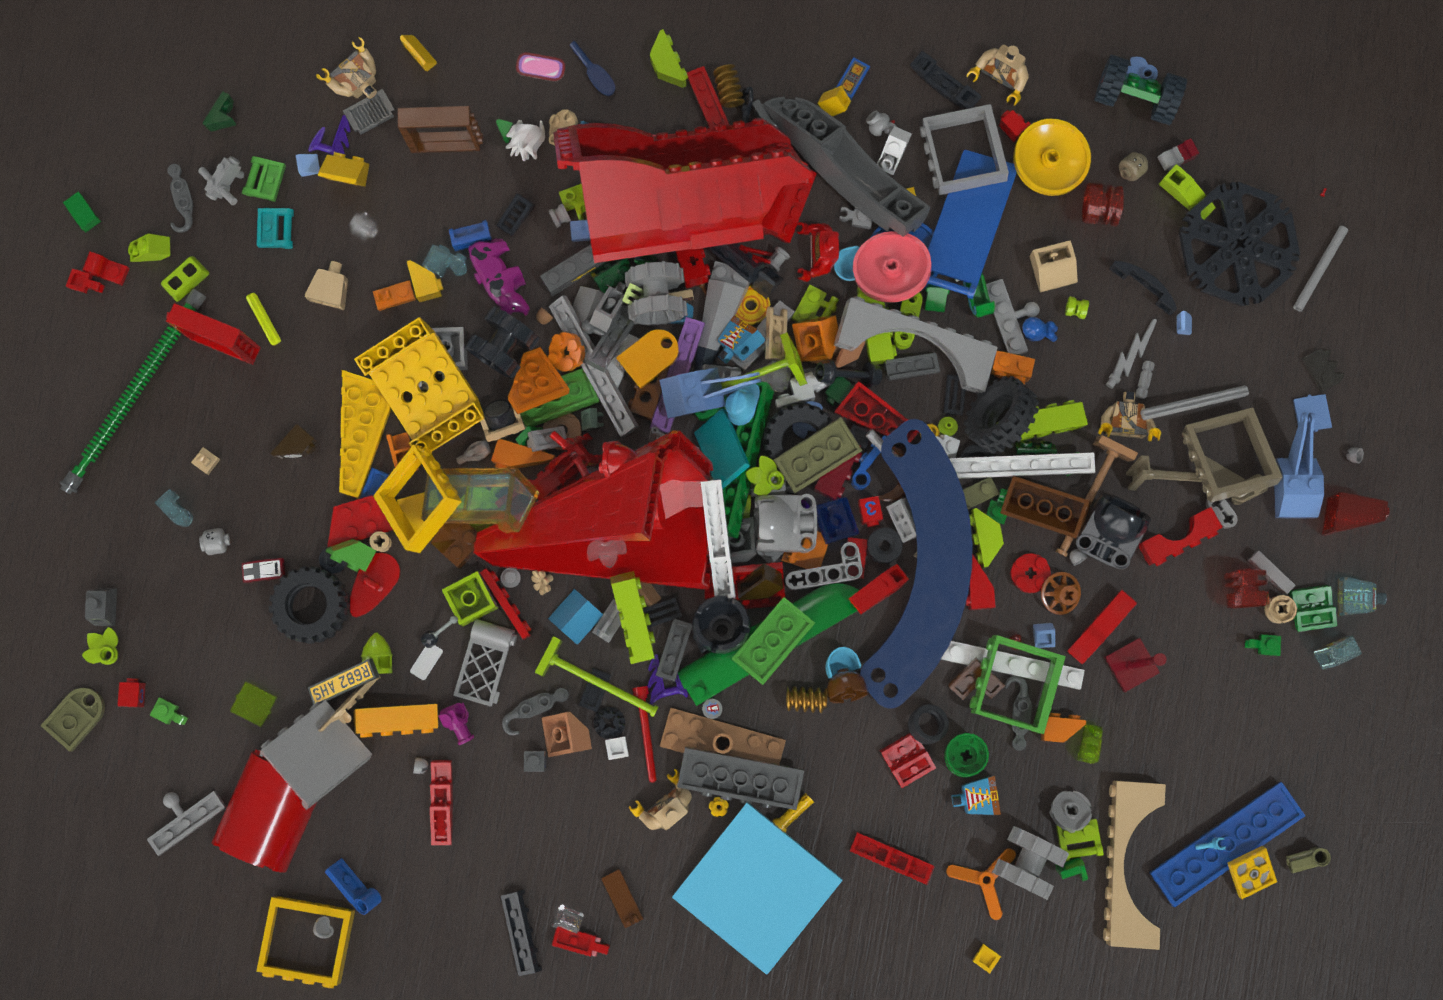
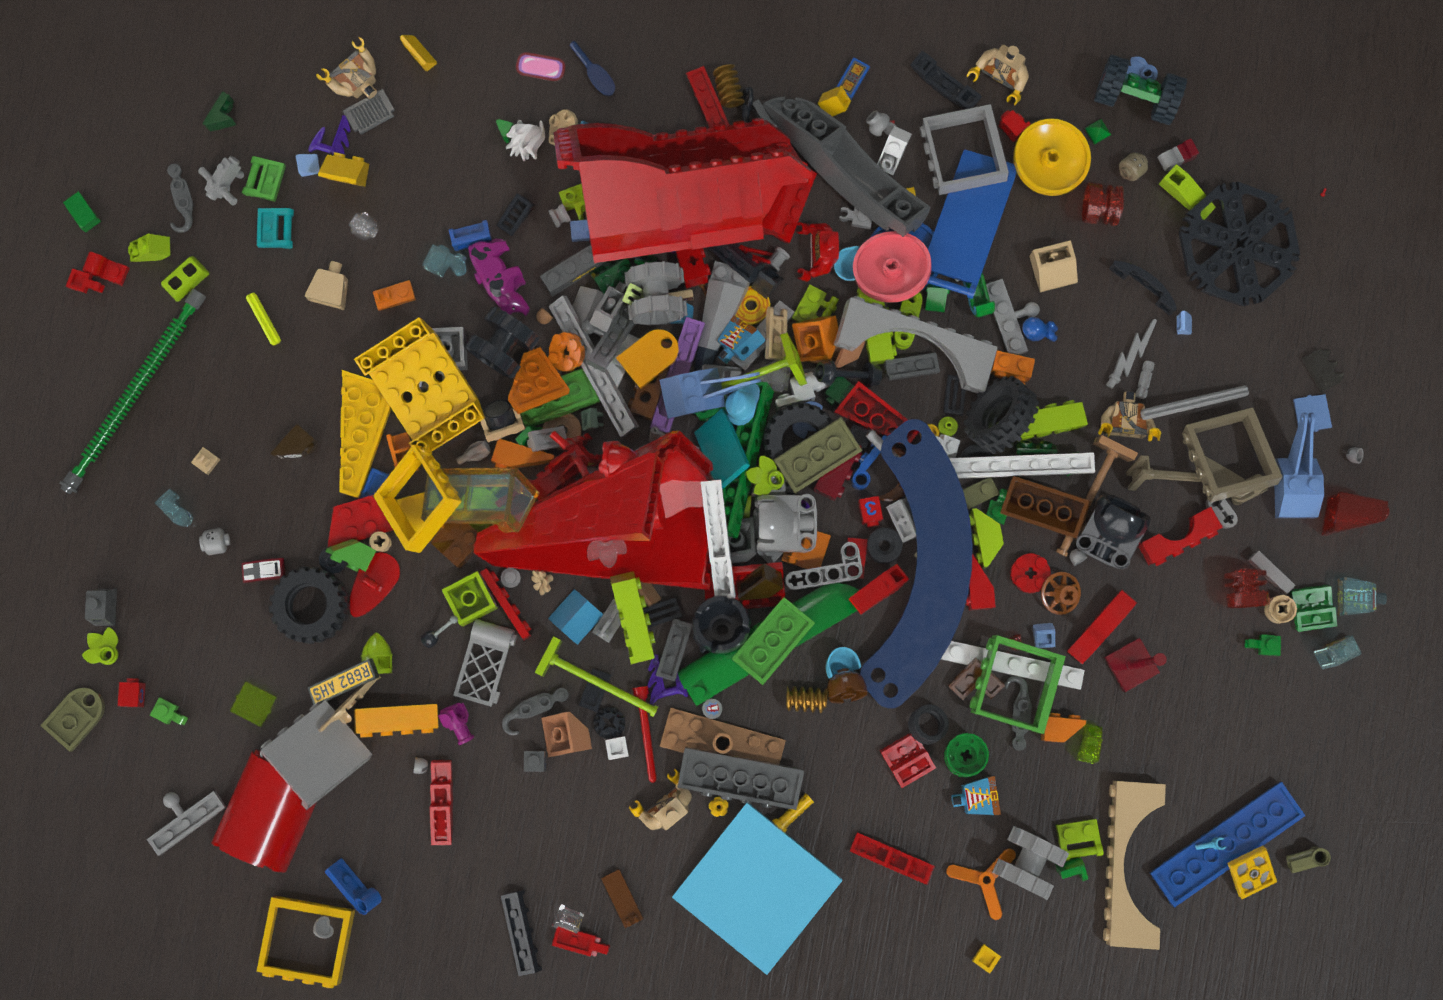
red window [166,303,261,365] -> none
reddish brown window [398,106,483,153] -> none
yellow slope [407,260,443,302] -> none
white sticker [410,645,443,680] -> none
lime slope [650,29,688,88] -> none
clear blue slope [816,497,860,544] -> none
light grey plate [1050,791,1092,833] -> none
lime wheel [1065,296,1089,319] -> none
light grey piece [1293,226,1348,312] -> none
none -> green slope [1085,119,1111,145]

